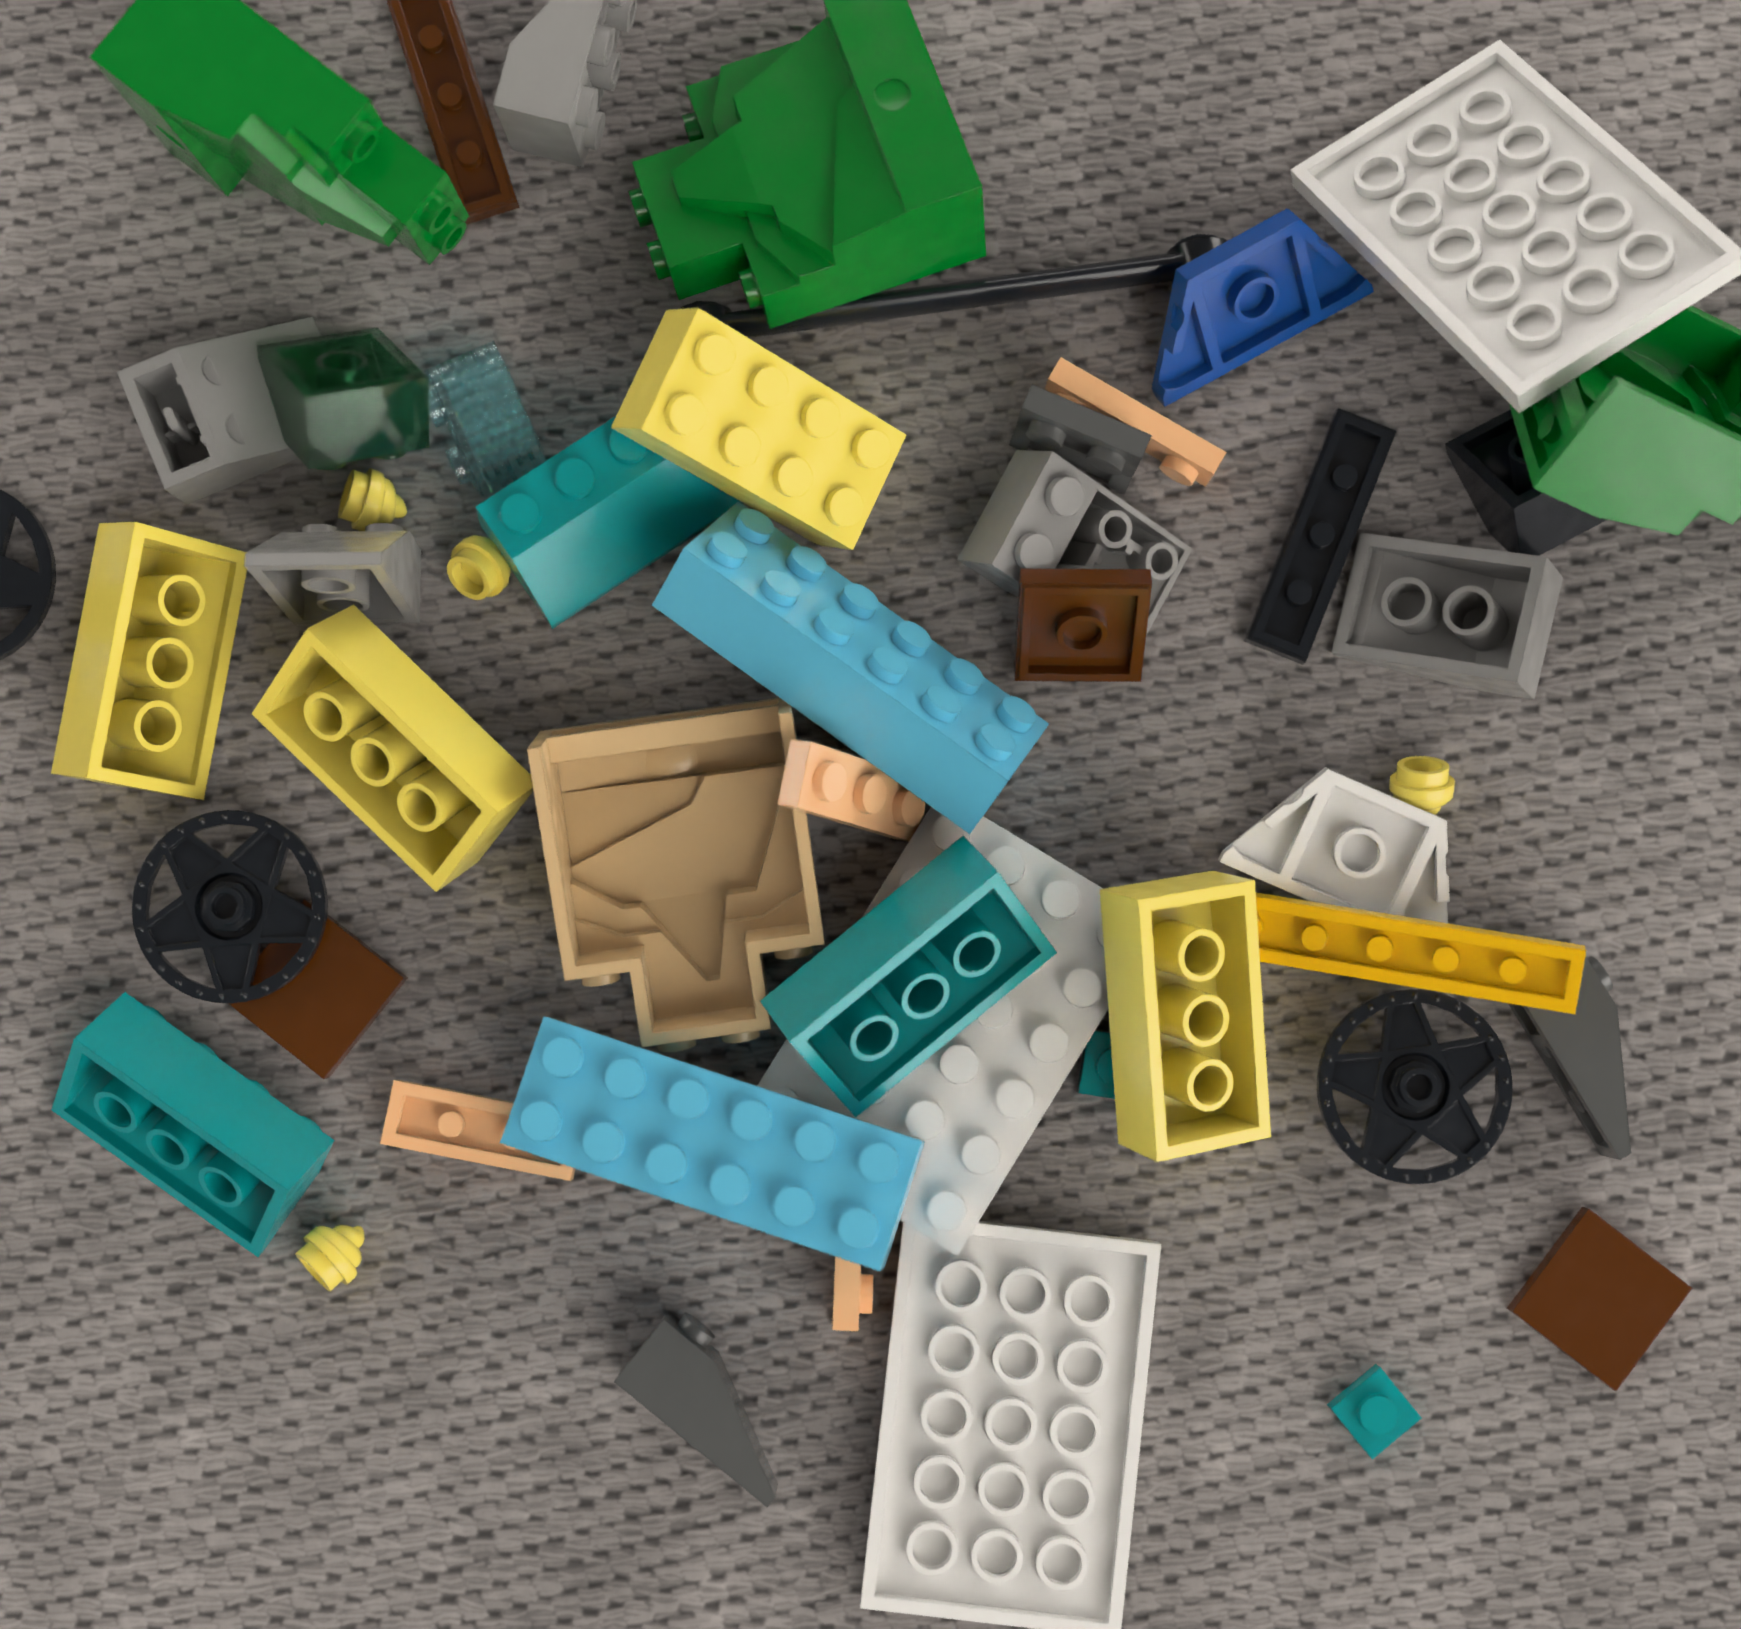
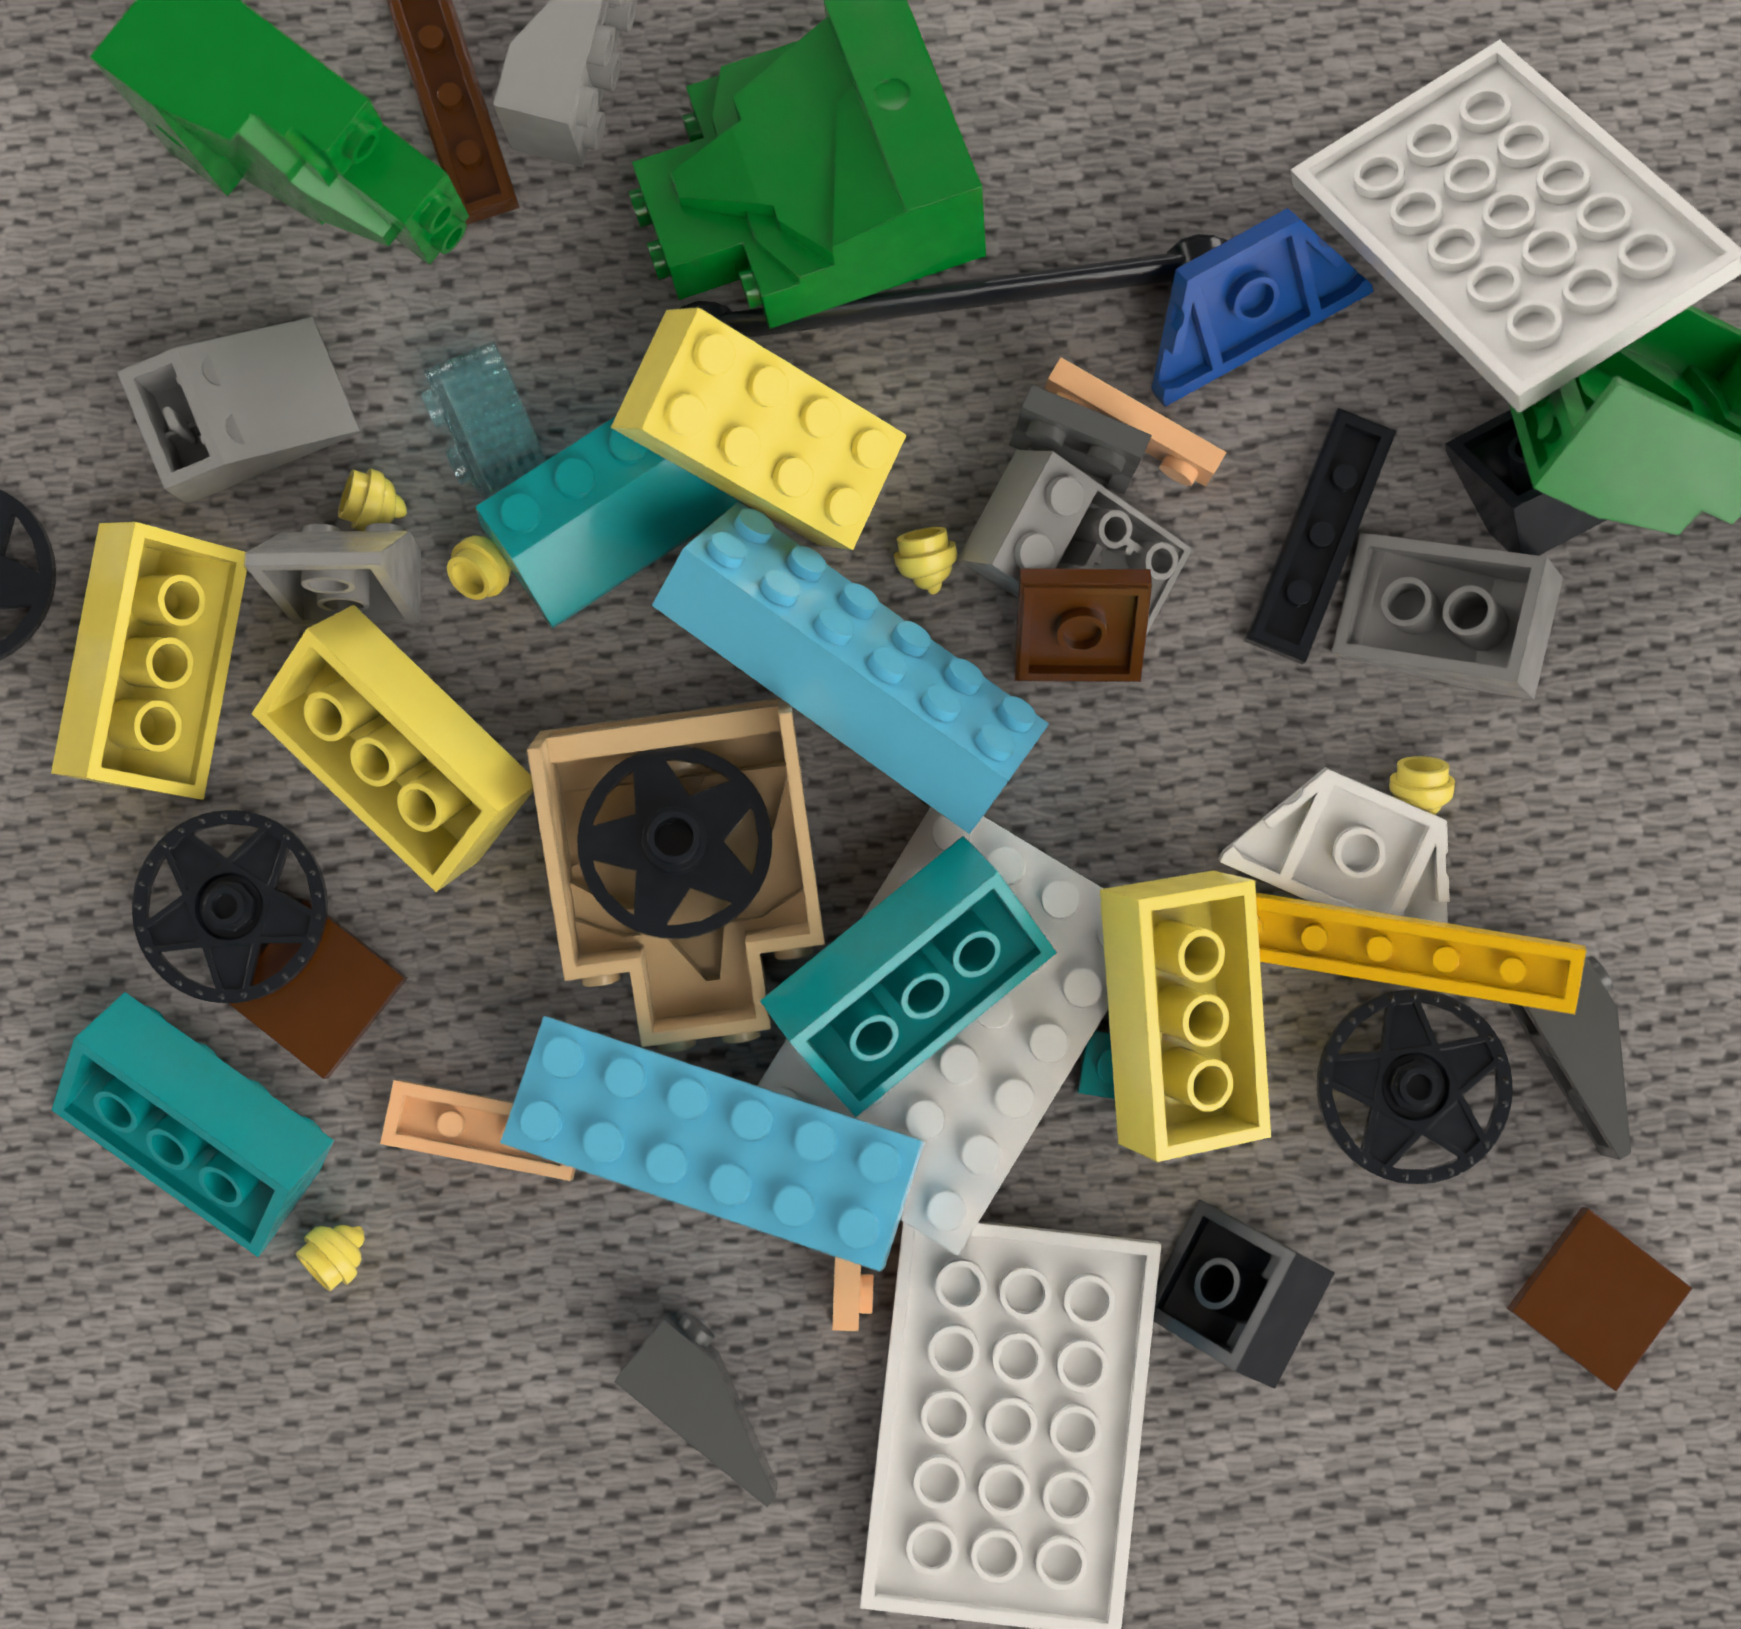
clear green slope [257,327,430,470] -> none
light nougat plate [777,739,925,841] -> none
teal plate [1327,1364,1422,1460] -> none
none -> black wheel [577,746,772,940]
none -> light yellow plate [894,527,958,595]
none -> black slope [1153,1199,1335,1389]

